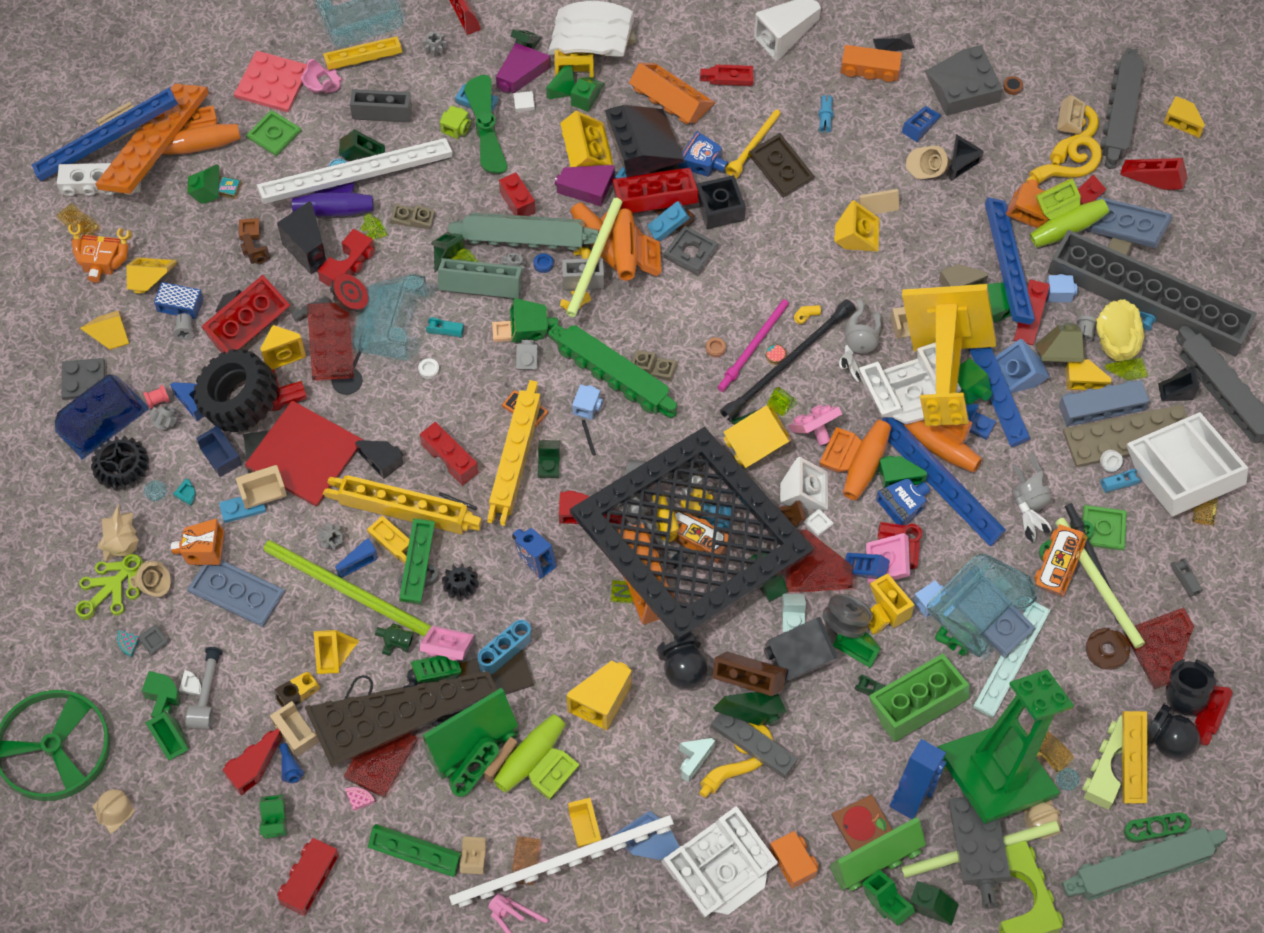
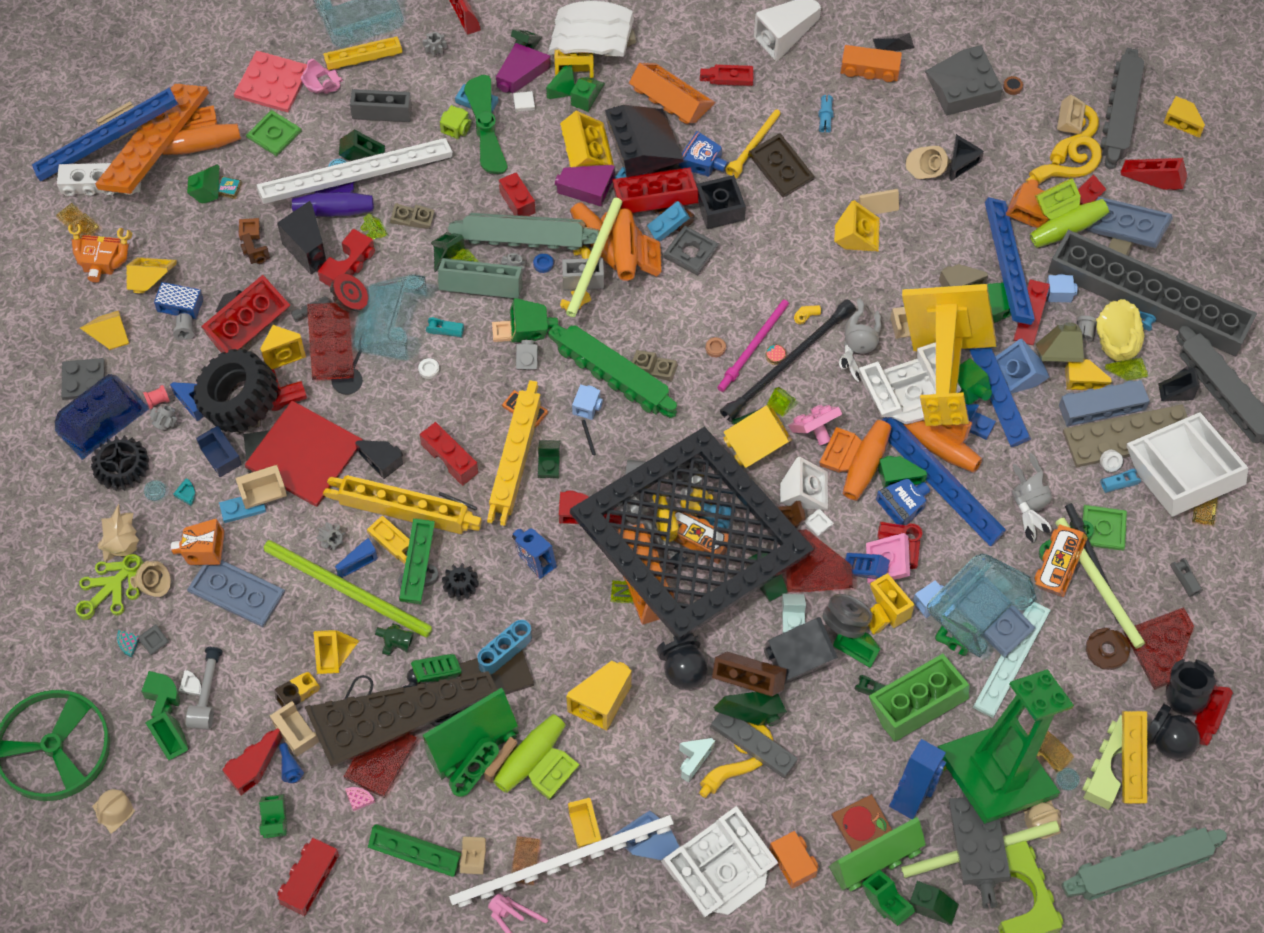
bright pink plate [420,626,474,660] -> none
blue slope [902,106,941,142] -> none
green beam [1124,812,1190,843] -> none

